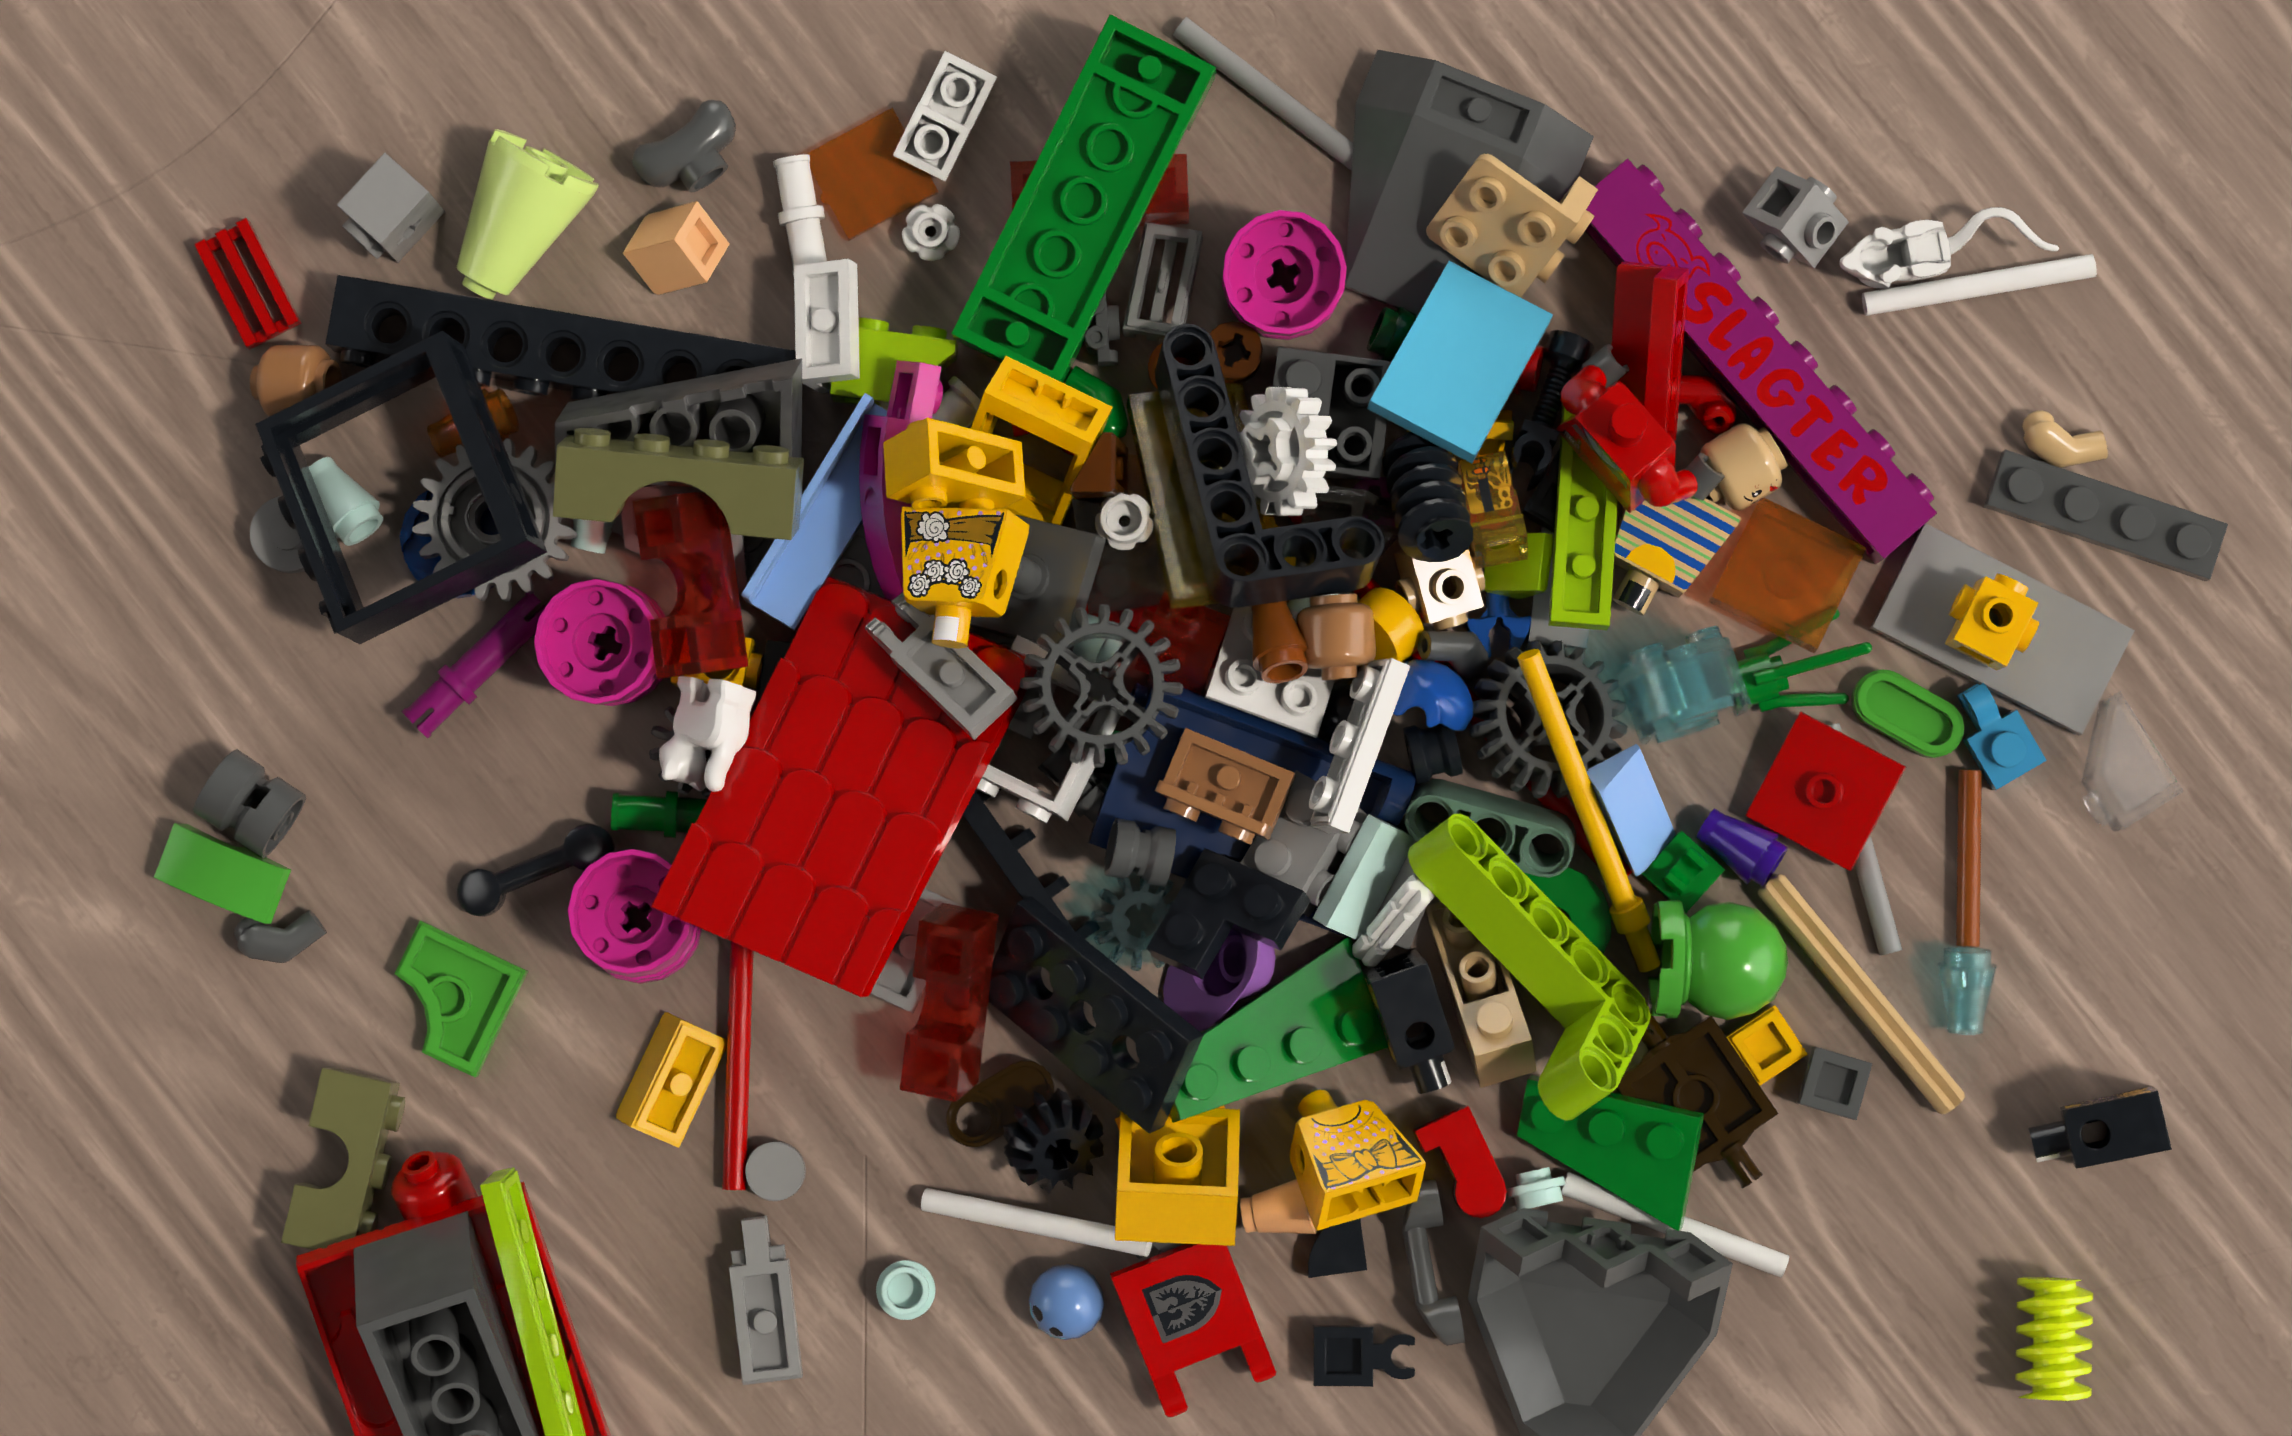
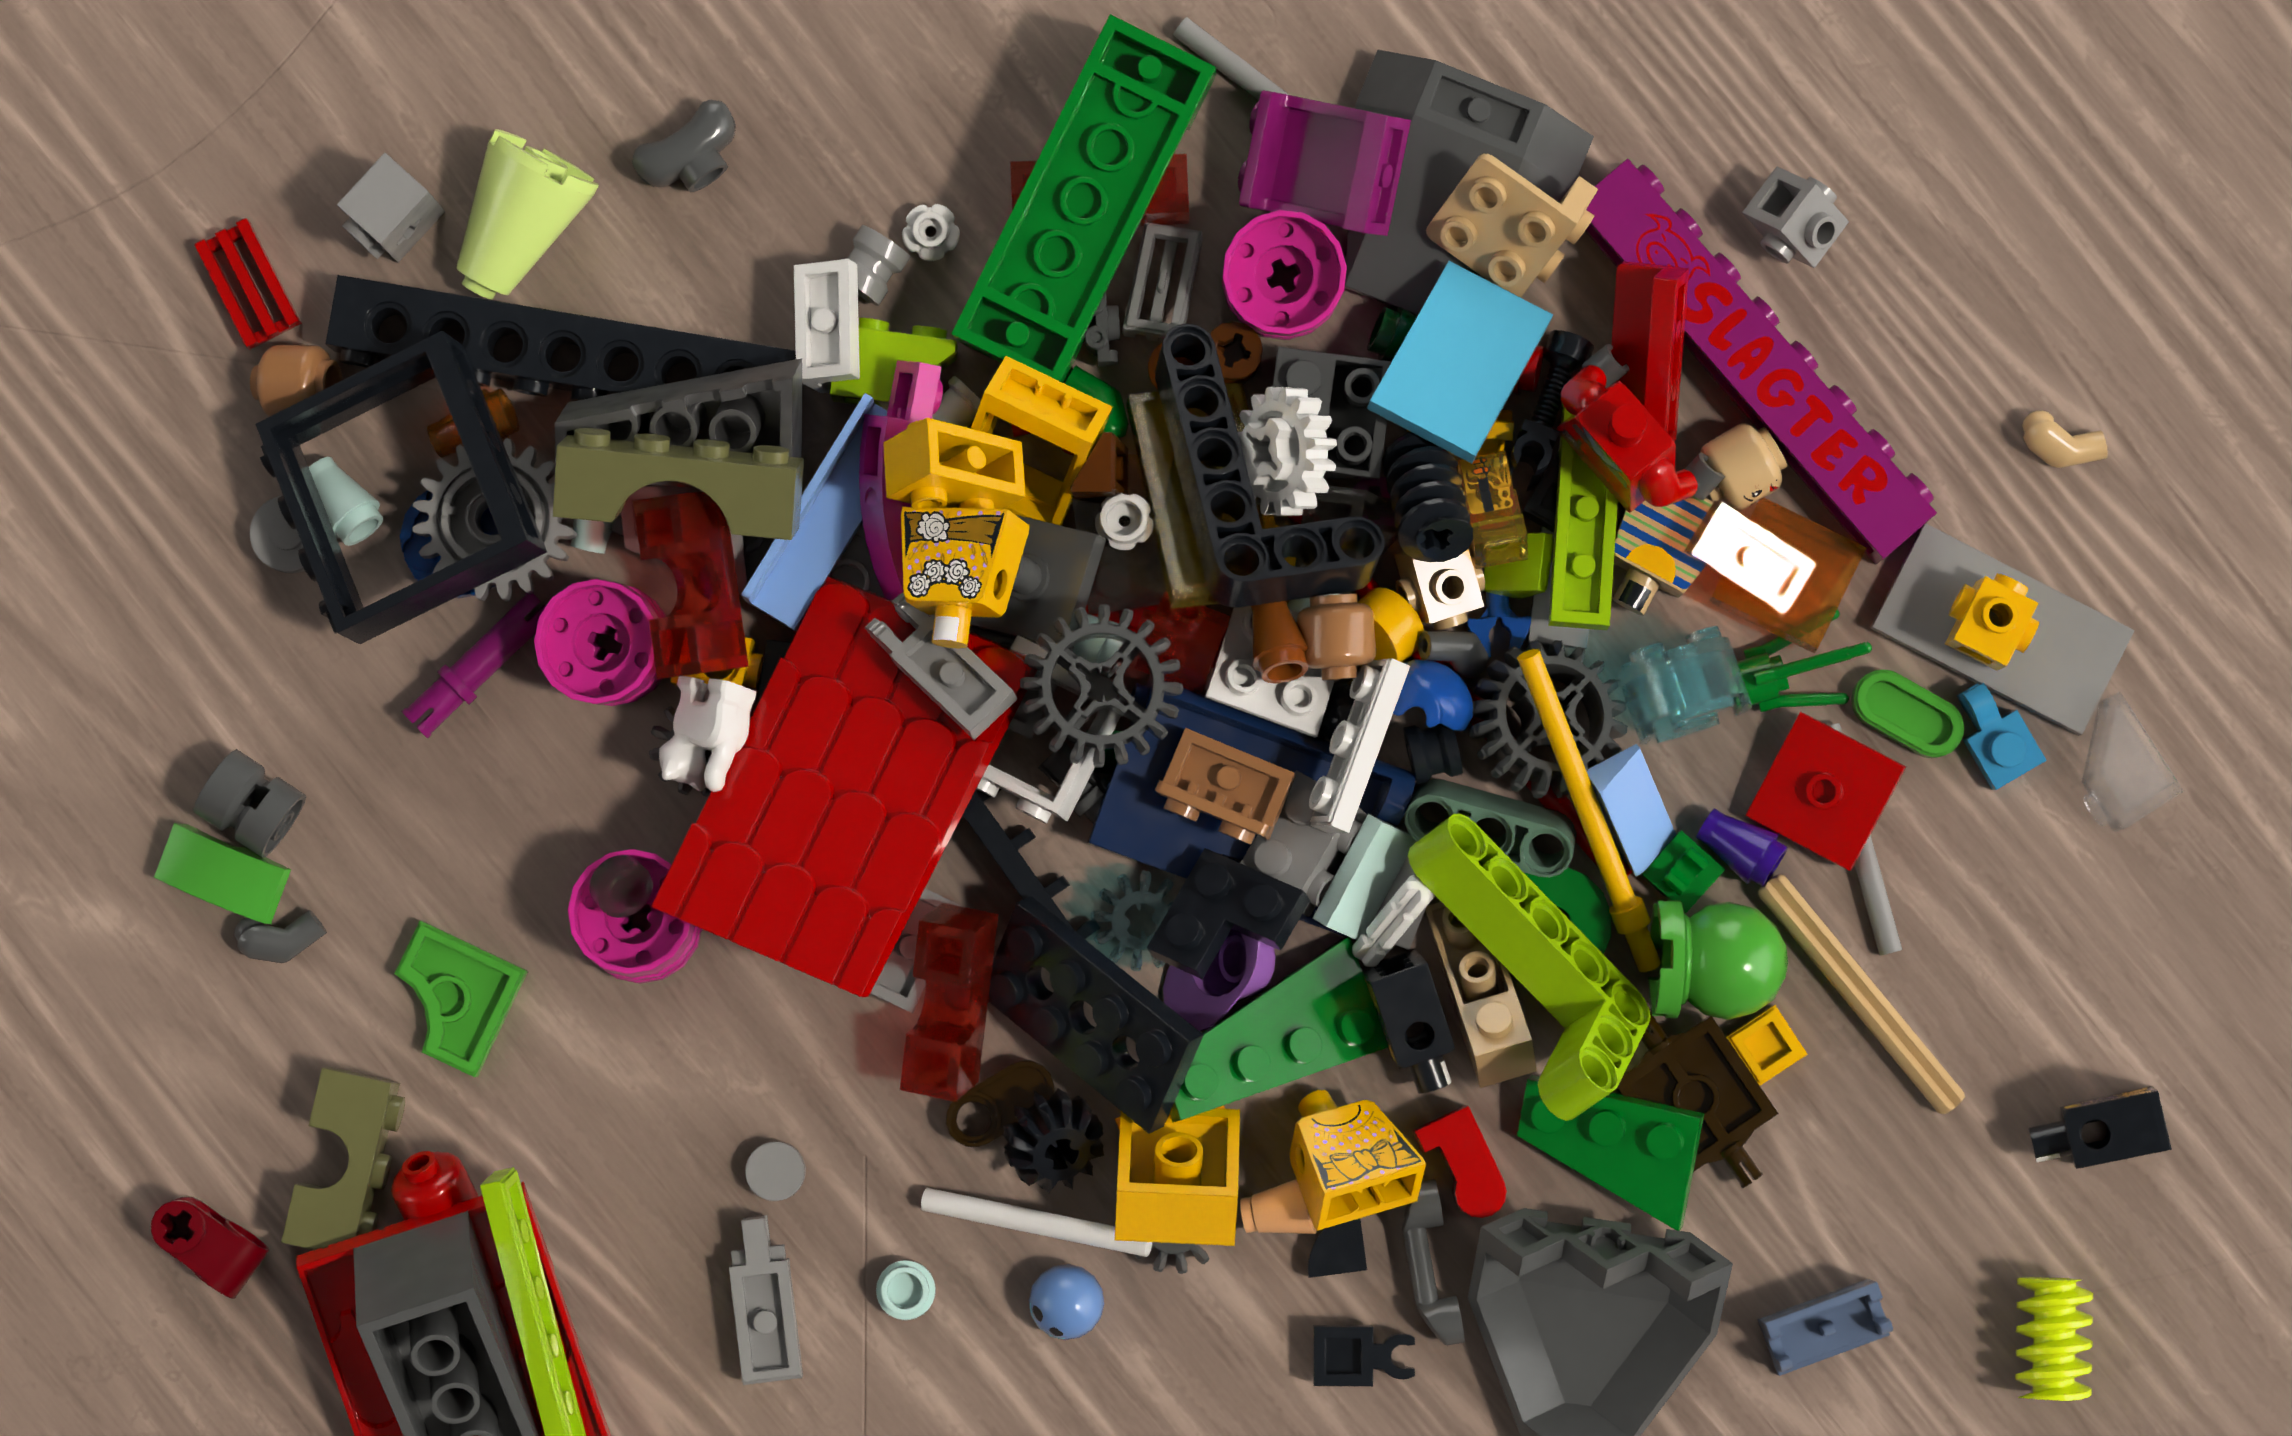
black bar [457,824,615,917] -> none
green pin [611,791,707,838] -> none
yellow slope [616,1012,727,1148] -> none
light nougat panel [623,201,730,295] -> none
red bar [722,941,754,1190] -> none
white pin [773,154,827,277] -> none
clear orange piece [807,107,939,241] -> none
white slope [893,51,997,182] -> none
dark grey wheel [1104,818,1176,887] -> none
red flag [1110,1244,1276,1417] -> none
light aqua plate [1506,1167,1566,1211] -> none
white bar [1561,1172,1789,1278] -> none
red arm [1679,375,1736,434] -> none
dark grey plate [1797,1047,1873,1120] -> none
white animal [1839,207,2059,289] -> none
white bar [1862,254,2097,316] -> none
clear light blue cone [1937,947,1997,1035] -> none
dark orange bar [1956,770,1982,947] -> none
dark grey plate [1984,449,2228,581] -> none
none -> dark red piece [151,1197,270,1299]
none -> clear smoke tile [589,855,653,918]
none -> light grey wheel [839,225,911,306]
none -> magenta panel [1238,90,1411,236]
none -> plate [1684,501,1816,614]
none -> sand blue hinge [1757,1279,1893,1376]

